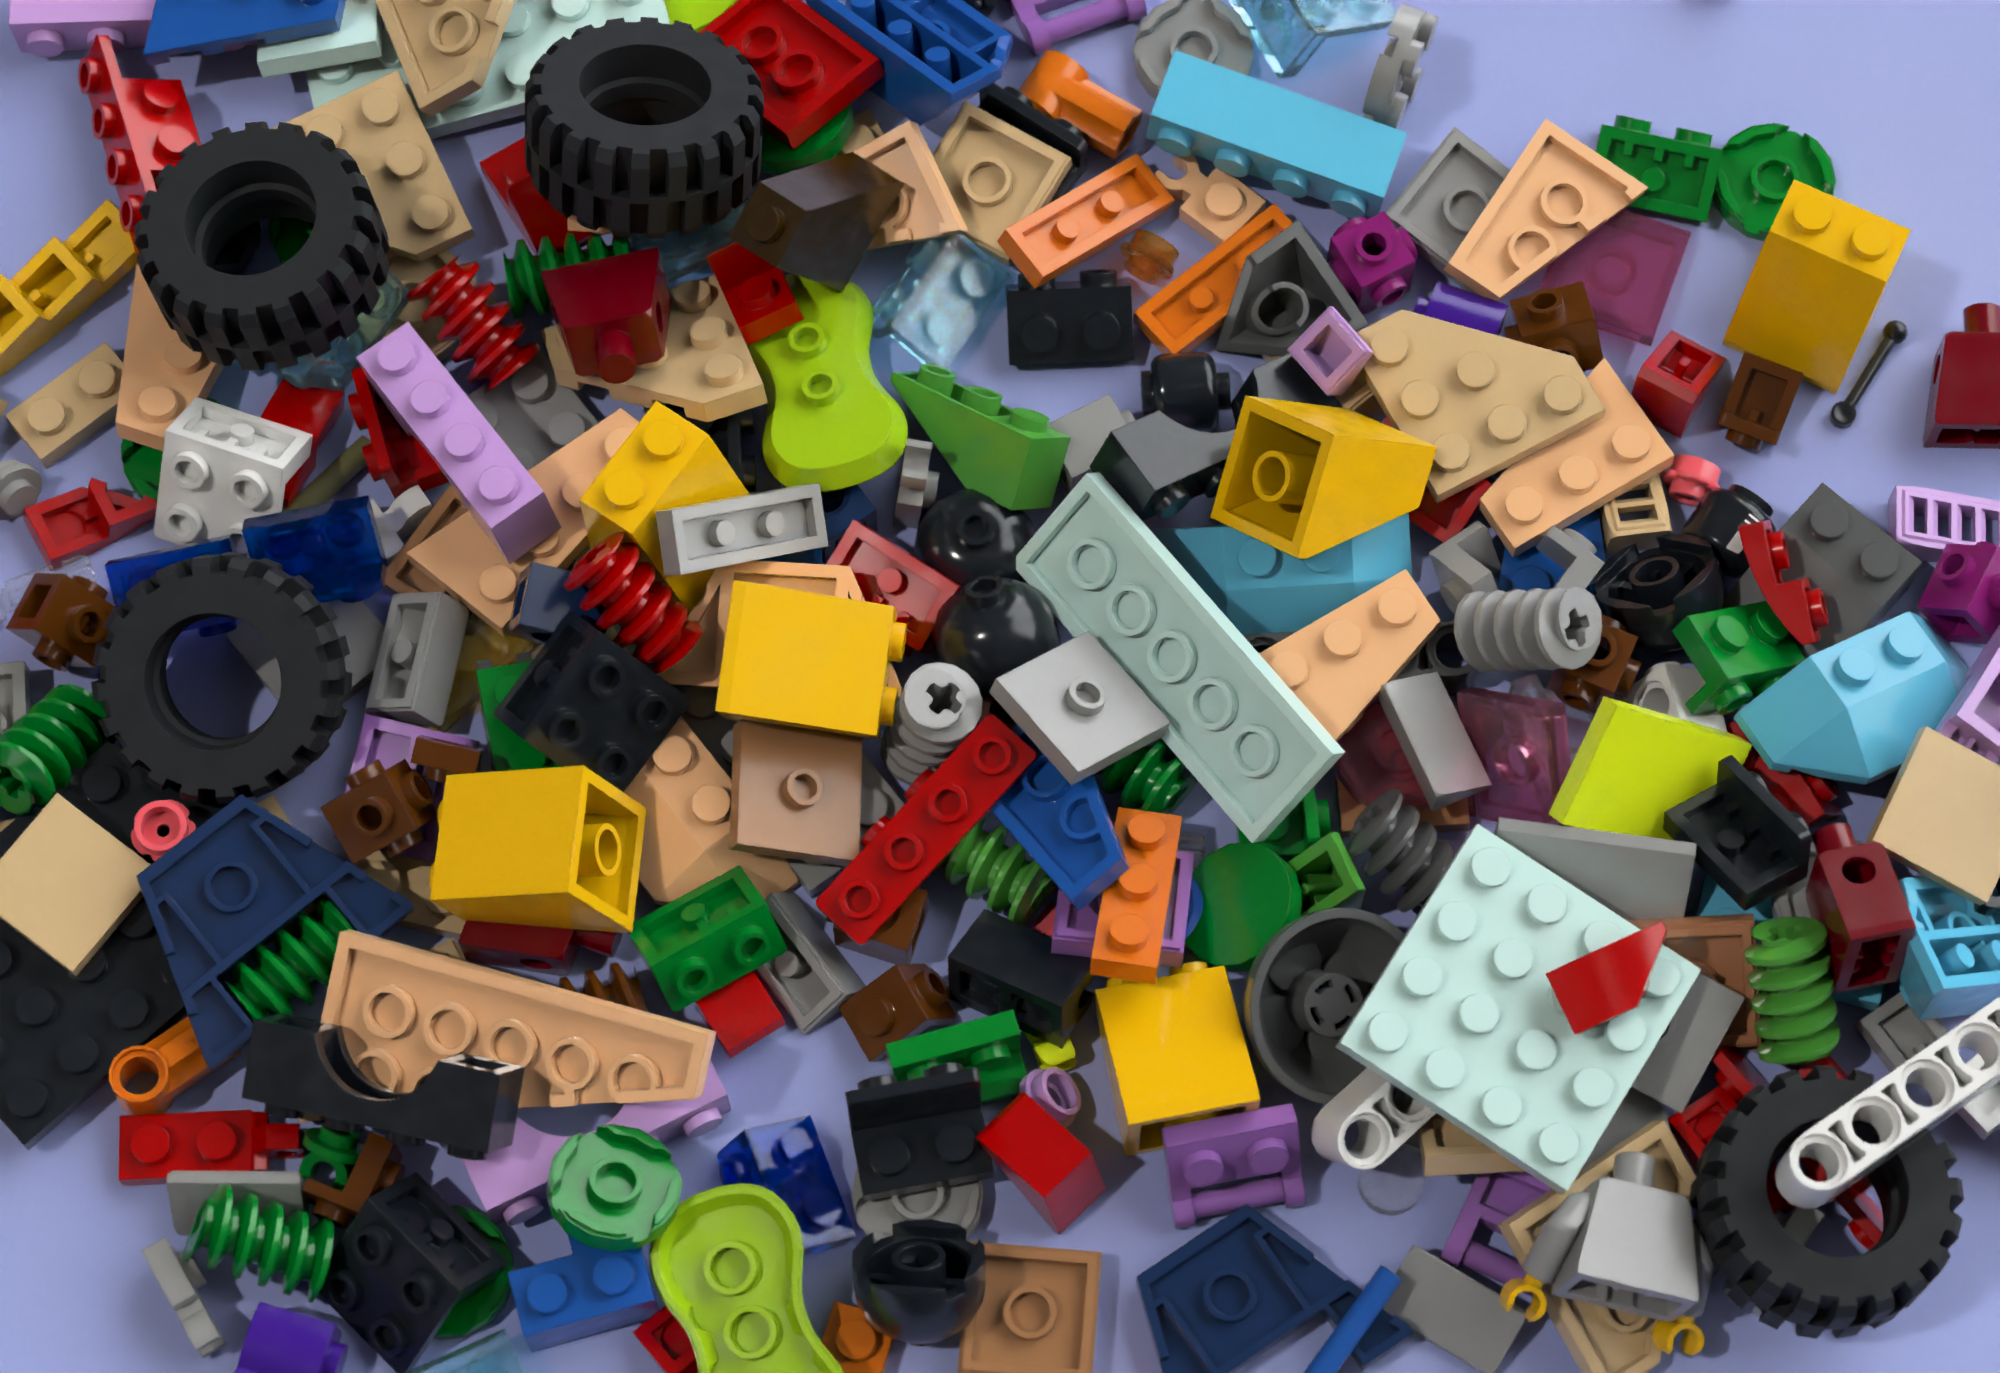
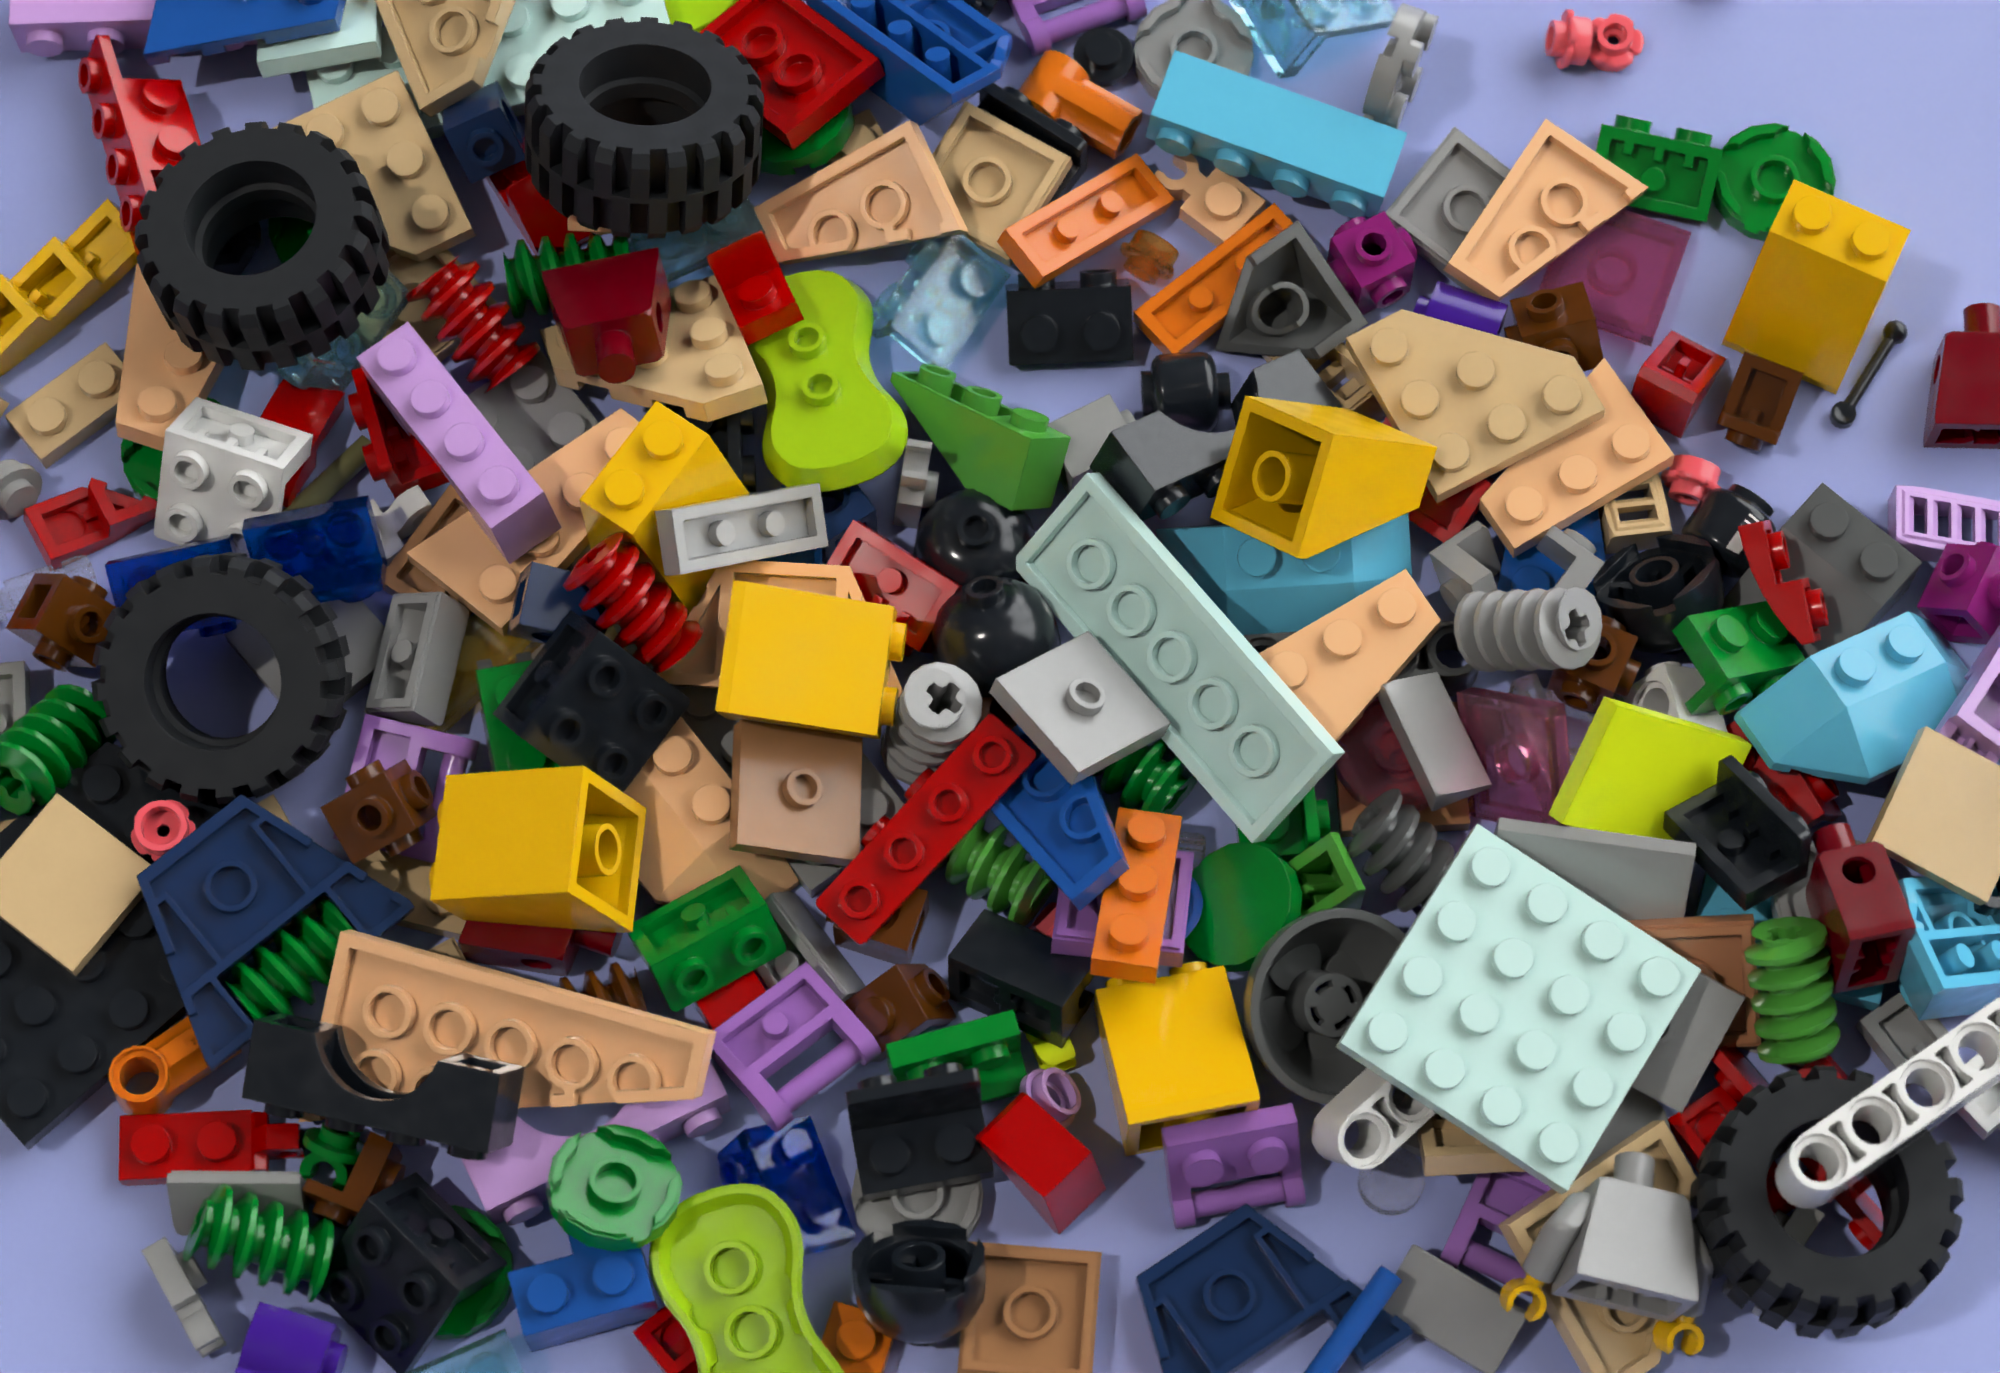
reddish brown plate [410,735,484,783] -> none
dark brown slope [728,152,904,291] -> none
lavender slope [1287,306,1373,396] -> none
red slope [1546,921,1668,1035] -> none
none -> dark blue brick [442,81,525,184]
none -> medium lavender plate [711,962,881,1132]
none -> black plate [1073,27,1134,87]
none -> coral plate [1545,9,1593,69]
none -> coral plate [1588,14,1644,72]

